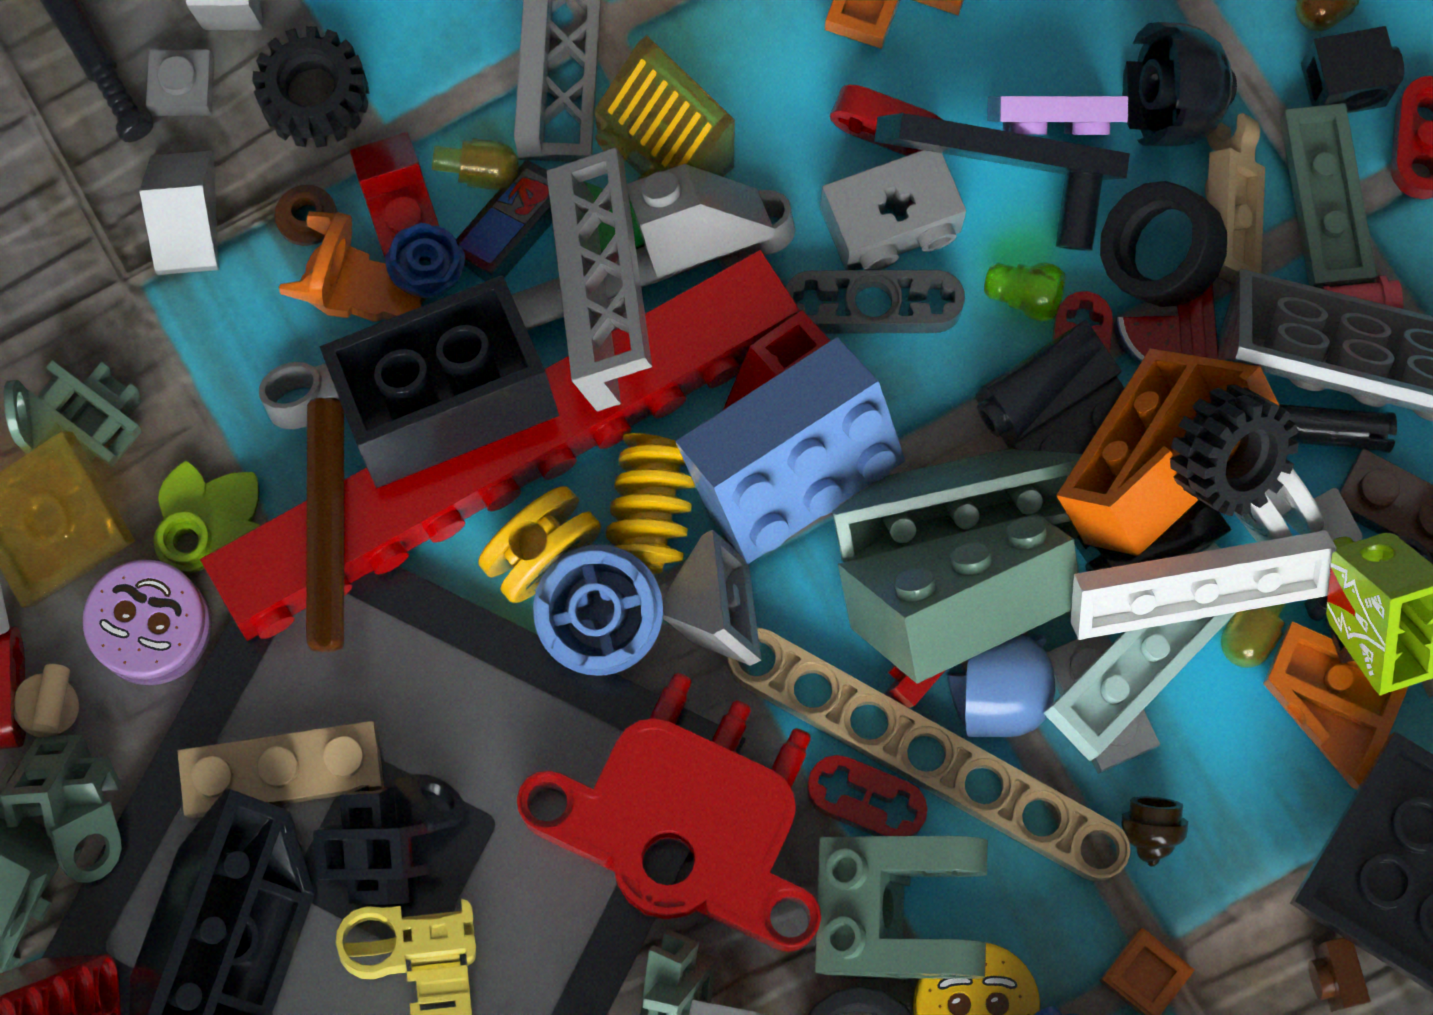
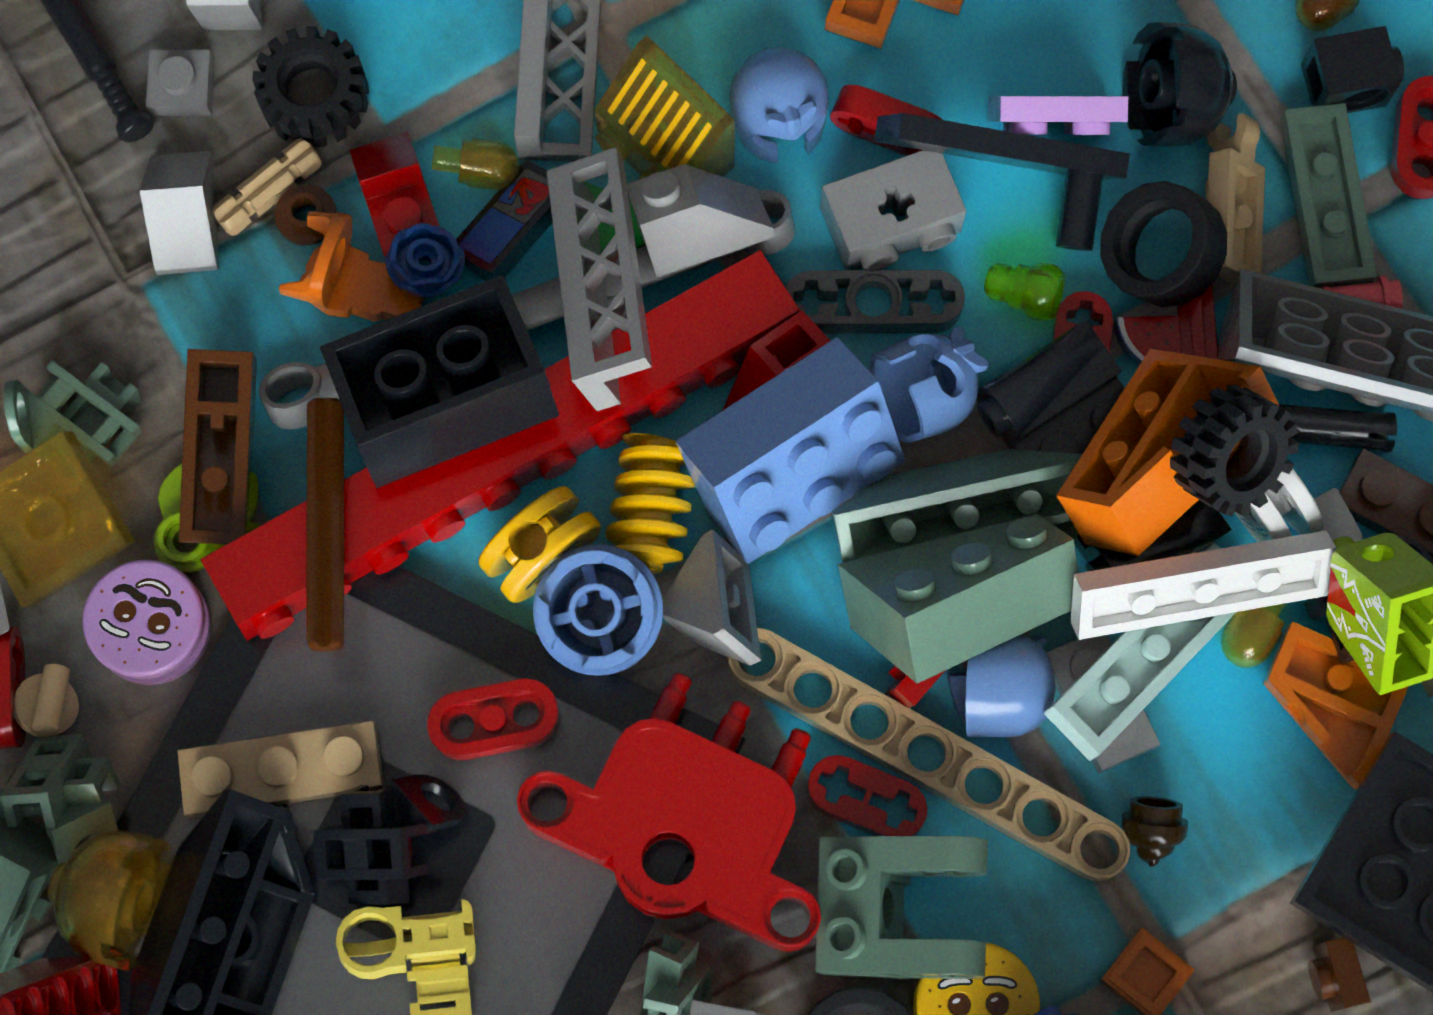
none -> clear yellow cylinder [48,830,172,971]
none -> reddish brown slope [179,349,257,544]
none -> tan axle [212,138,322,236]
none -> red plate [427,678,559,760]
none -> medium blue helmet [729,46,829,163]
none -> medium blue helmet [869,326,989,443]

